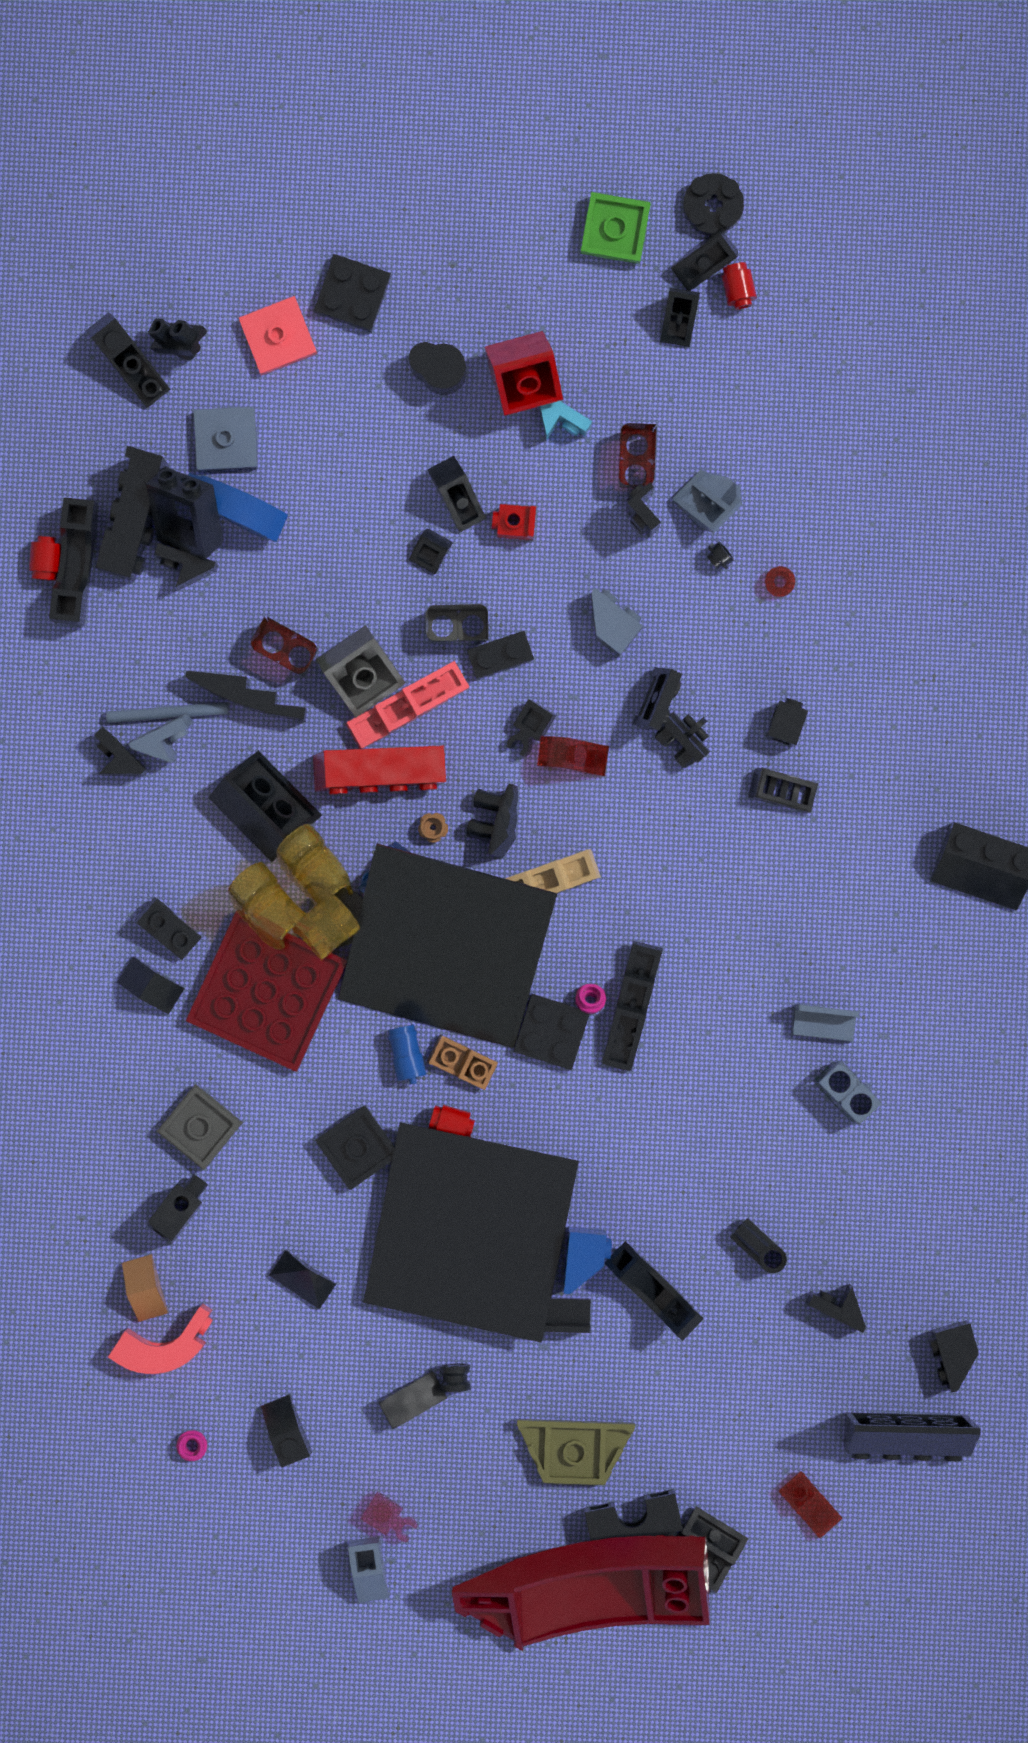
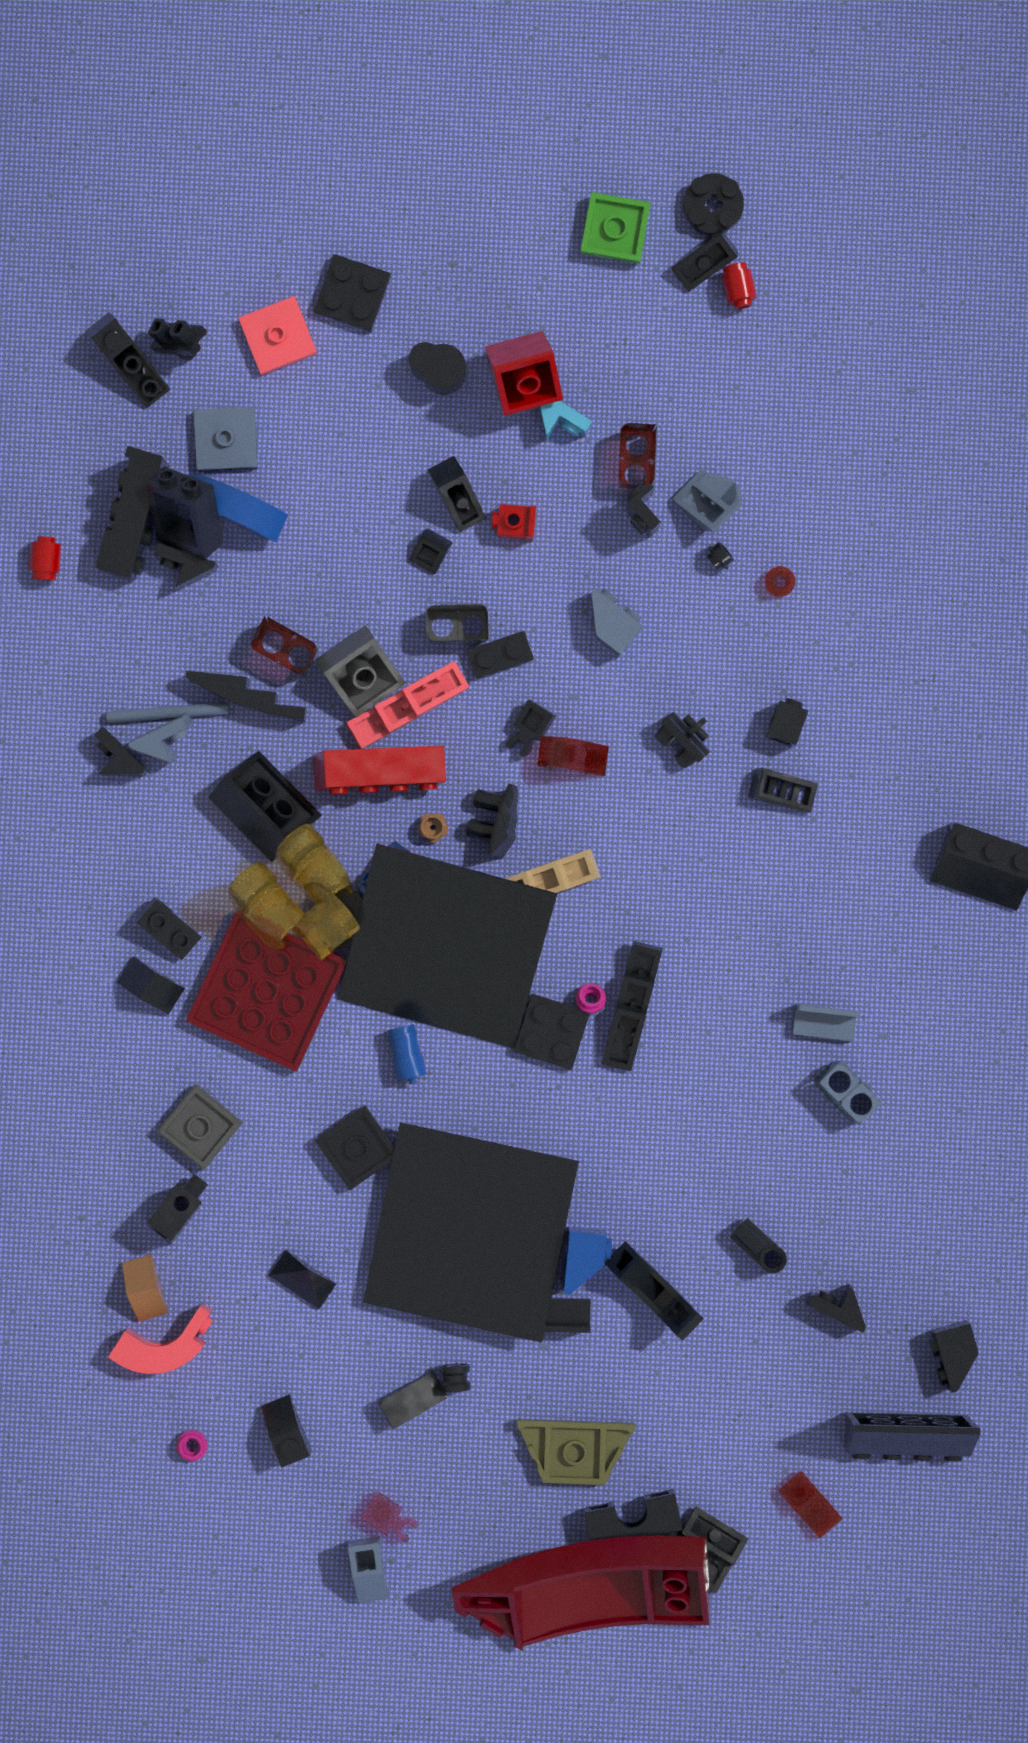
black arch [49,497,99,626] -> none
medium nougat slope [427,1034,498,1090] -> none
red brick [428,1104,475,1137] -> none
black plate [632,667,682,731] -> none
black slope [660,288,700,347] -> none

